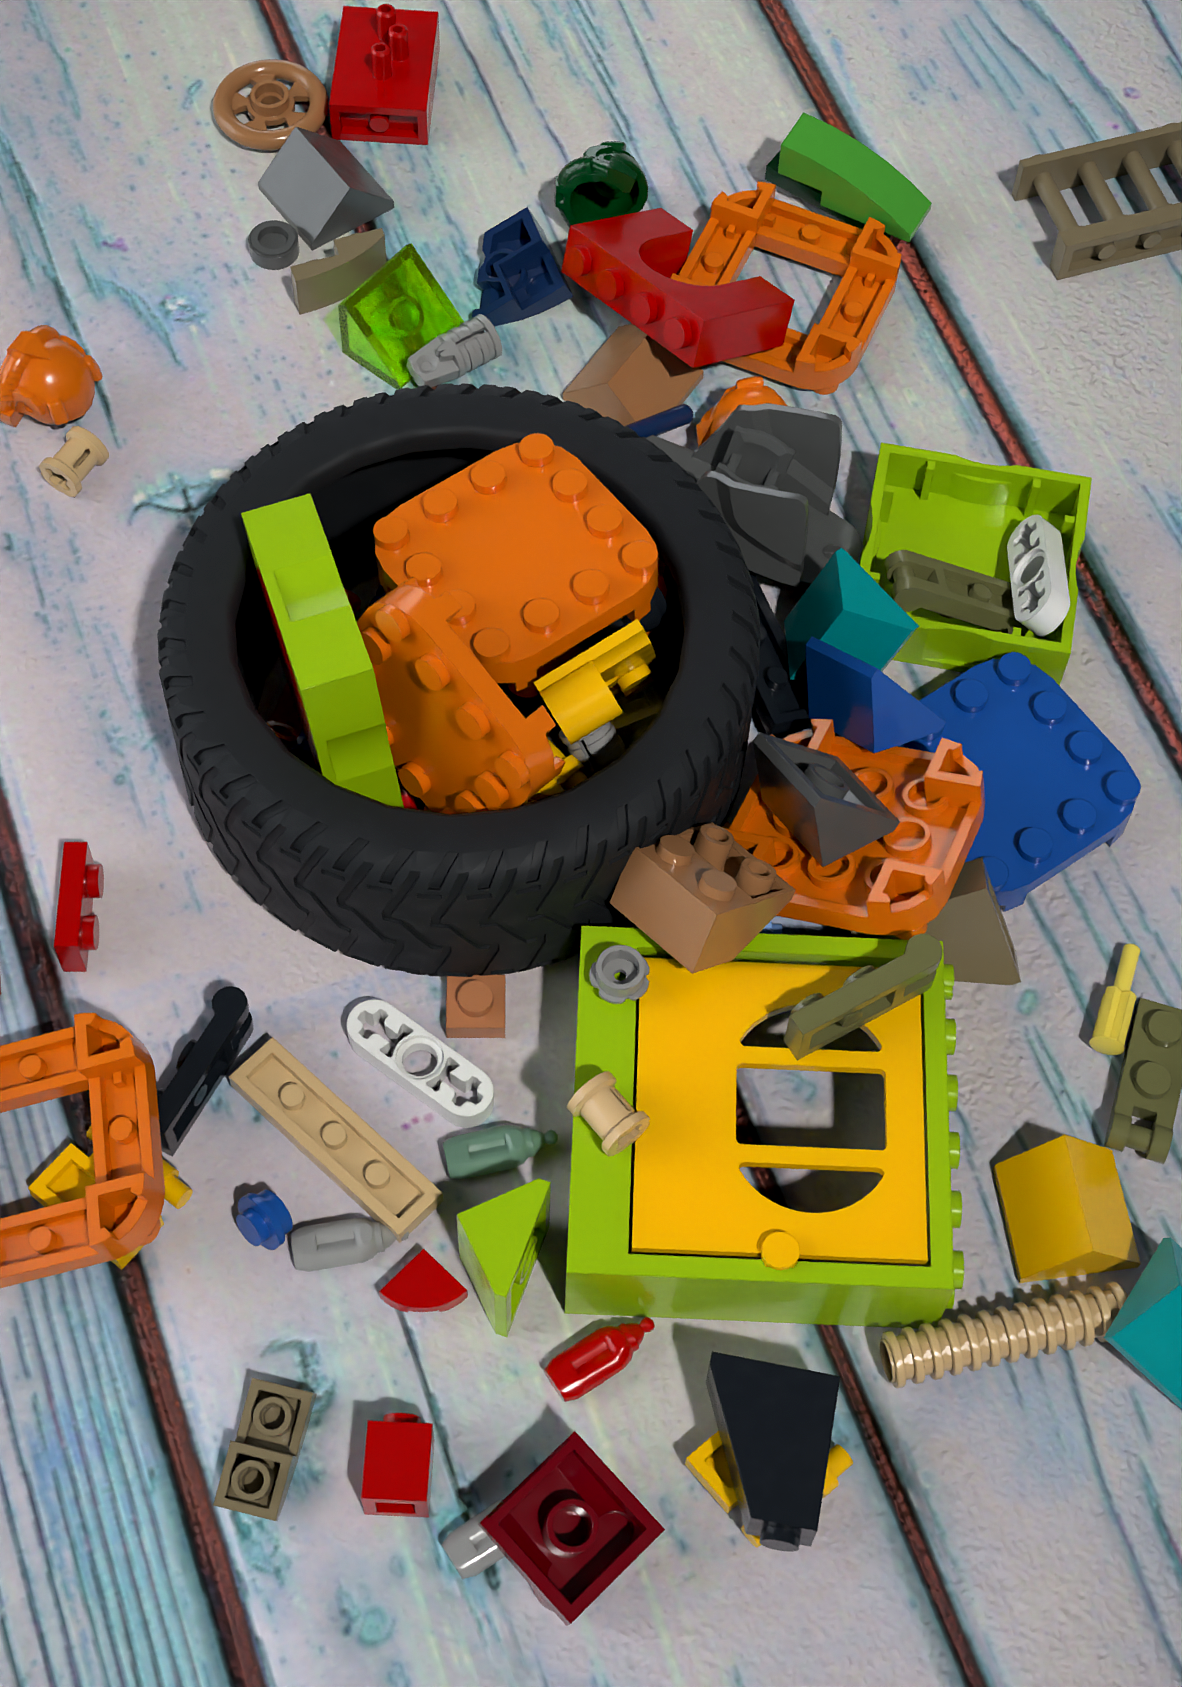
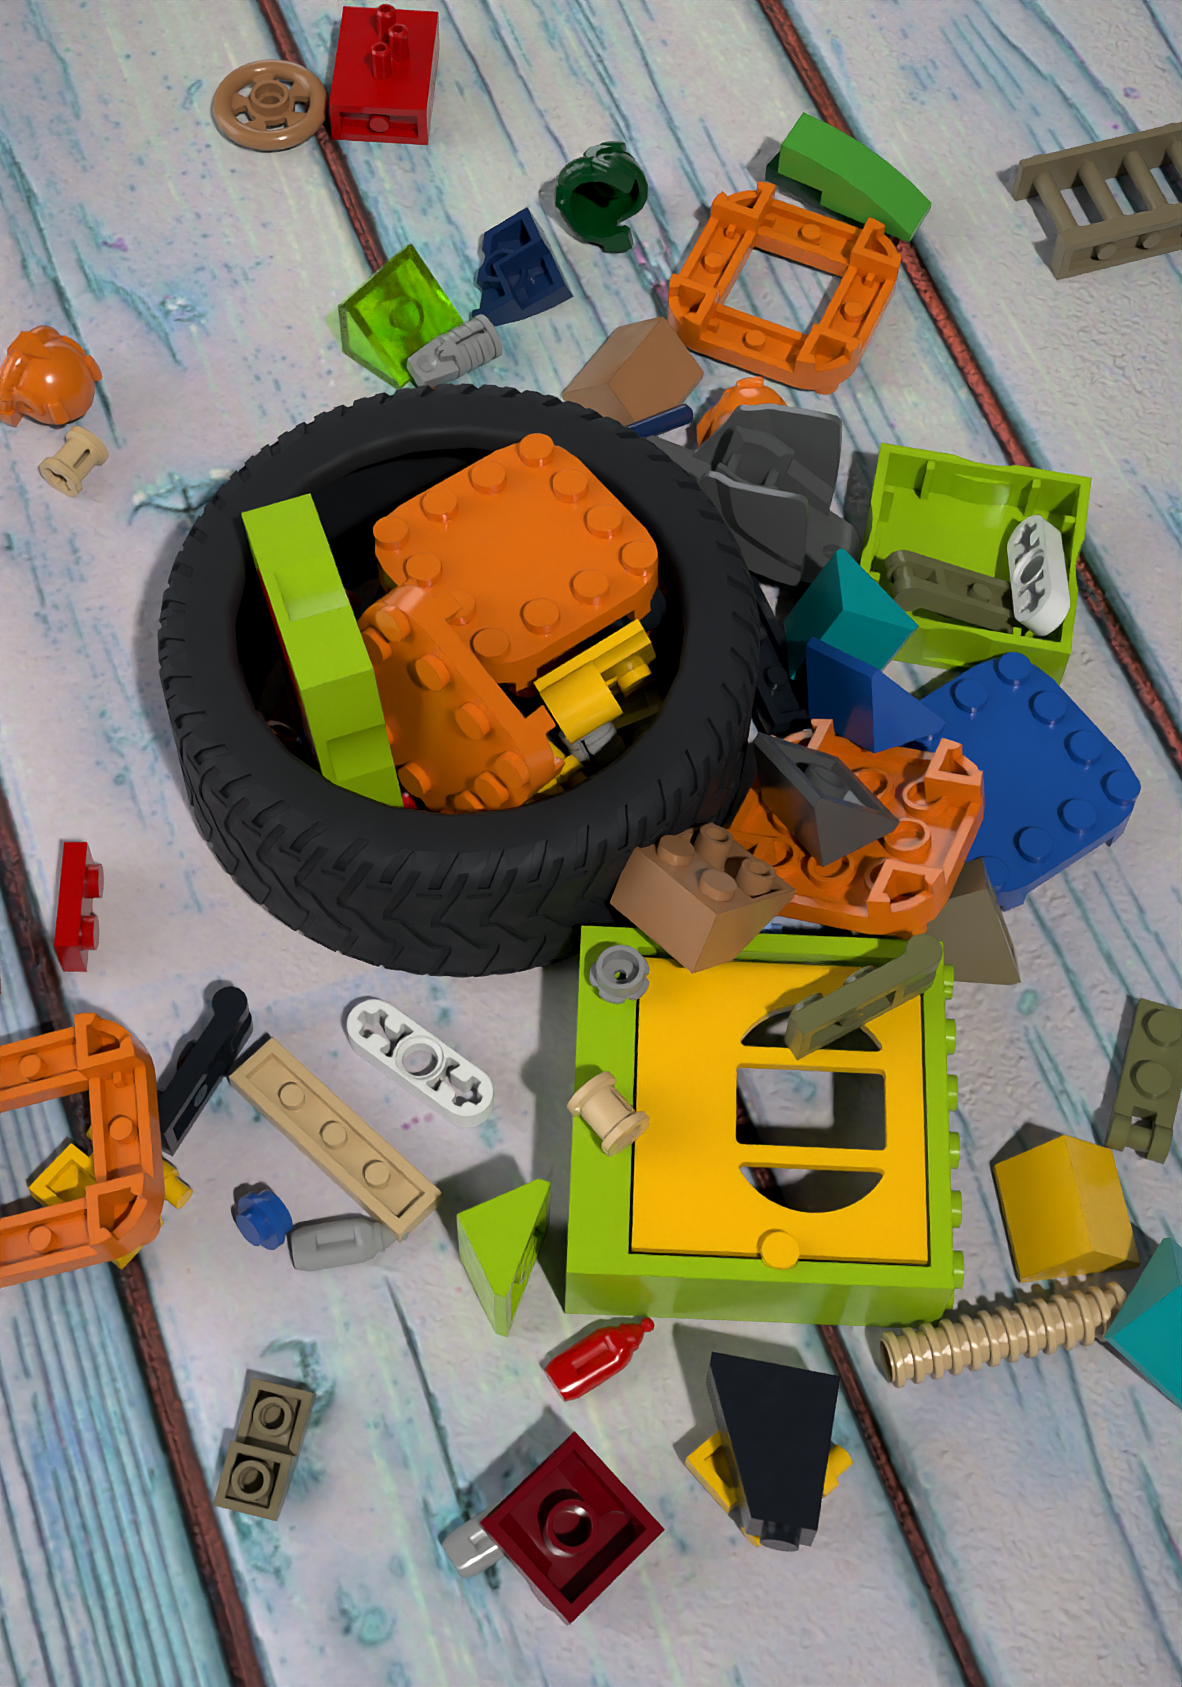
dark grey tile [248,220,299,270] -> none
slope [258,126,394,251] -> none
dark tan slope [290,228,387,315] -> none
red brick [361,1413,435,1518] -> none
red tile [379,1249,468,1312] -> none
sand green piece [443,1125,558,1179] -> none
nougat plate [446,975,506,1038] -> none
red arch [561,208,795,368] -> none
light yellow axle [1089,943,1140,1055] -> none

